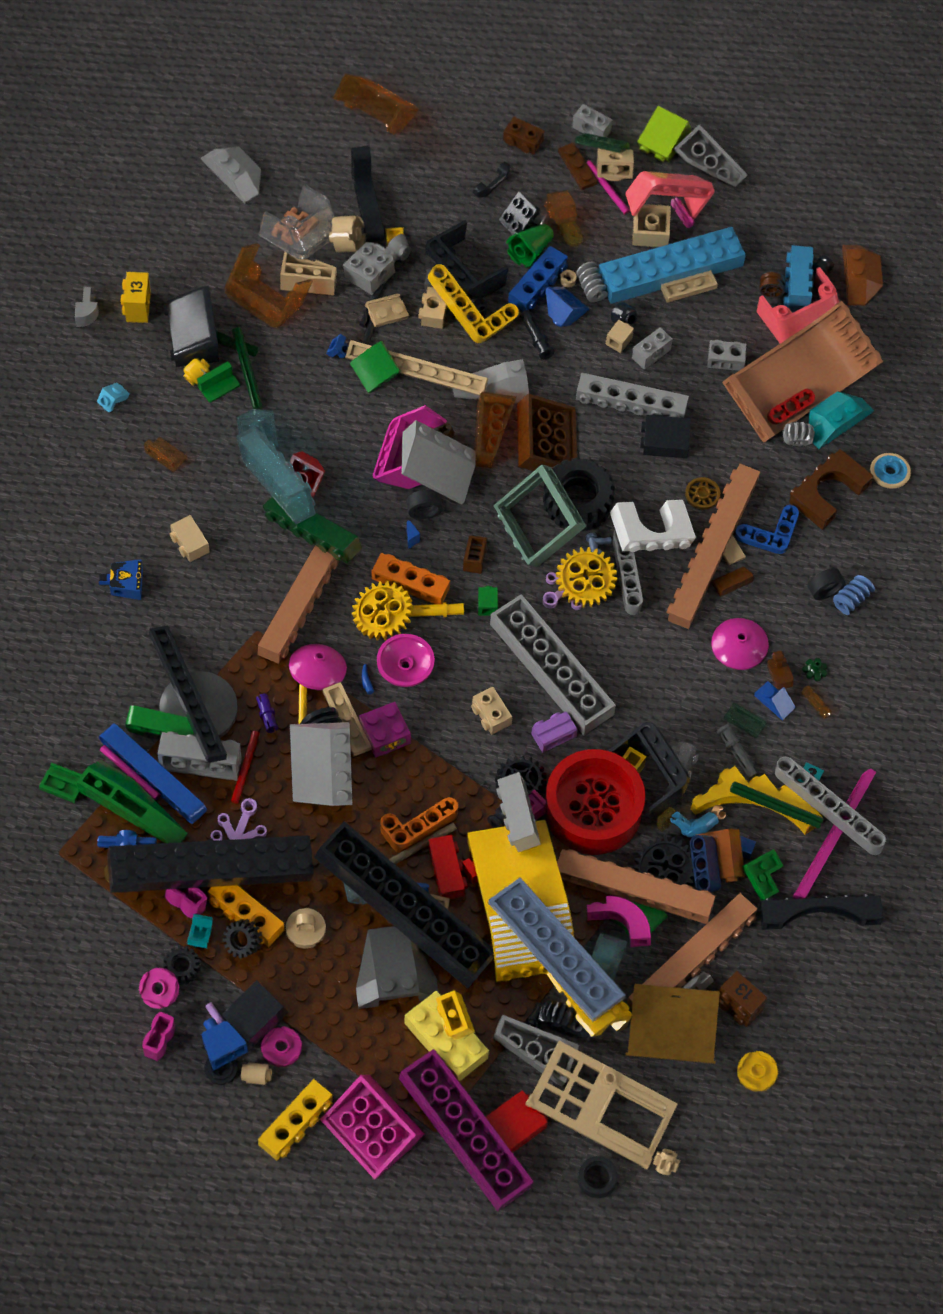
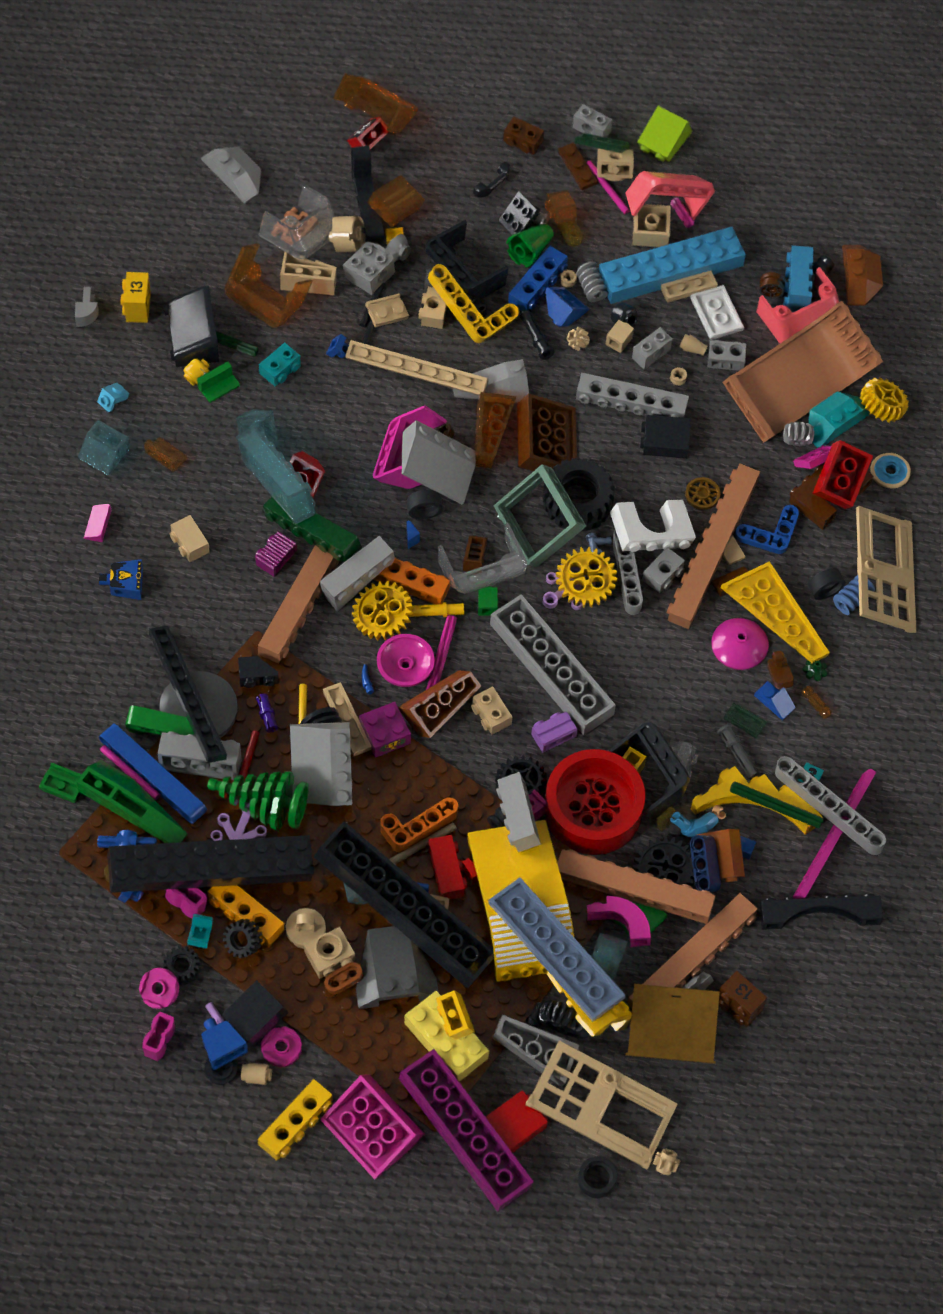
dark green axle [232,327,263,411] -> none
dark pink dish [289,644,347,690] -> none
green slope [350,341,400,393] -> none
light grey wedge [674,124,747,187] -> none
yellow tile [737,1051,778,1091] -> none
green plate [742,849,783,901] -> none
red beam [767,389,815,425] -> none
none -> clear light blue slope [78,420,130,475]
none -> slope [84,504,111,542]
none -> blue tile [118,891,143,903]
none -> green plant [207,771,309,832]
none -> black slope [238,656,279,688]
none -> magenta brick [255,531,297,577]
none -> teal brick [259,342,301,386]
none -> tan brick [304,927,355,979]
none -> light grey wedge [320,536,395,611]
none -> dark orange plate [324,962,363,995]
none -> red brick [347,117,390,149]
none -> clear orange brick [367,175,425,228]
none -> dark orange wedge [398,670,481,738]
none -> dark pink axle [426,615,457,690]
none -> clear windscreen [438,523,527,594]
none -> tan gear [567,327,590,351]
none -> light grey brick [642,547,685,593]
none -> tan bush [670,367,687,386]
none -> tan cone [680,334,707,355]
none -> white tile [690,285,744,340]
none -> yellow wing [721,561,830,664]
none -> dark pink tile [793,445,832,469]
none -> red brick [812,440,873,509]
none -> tan door [856,506,916,633]
none -> yellow gear [860,377,909,422]

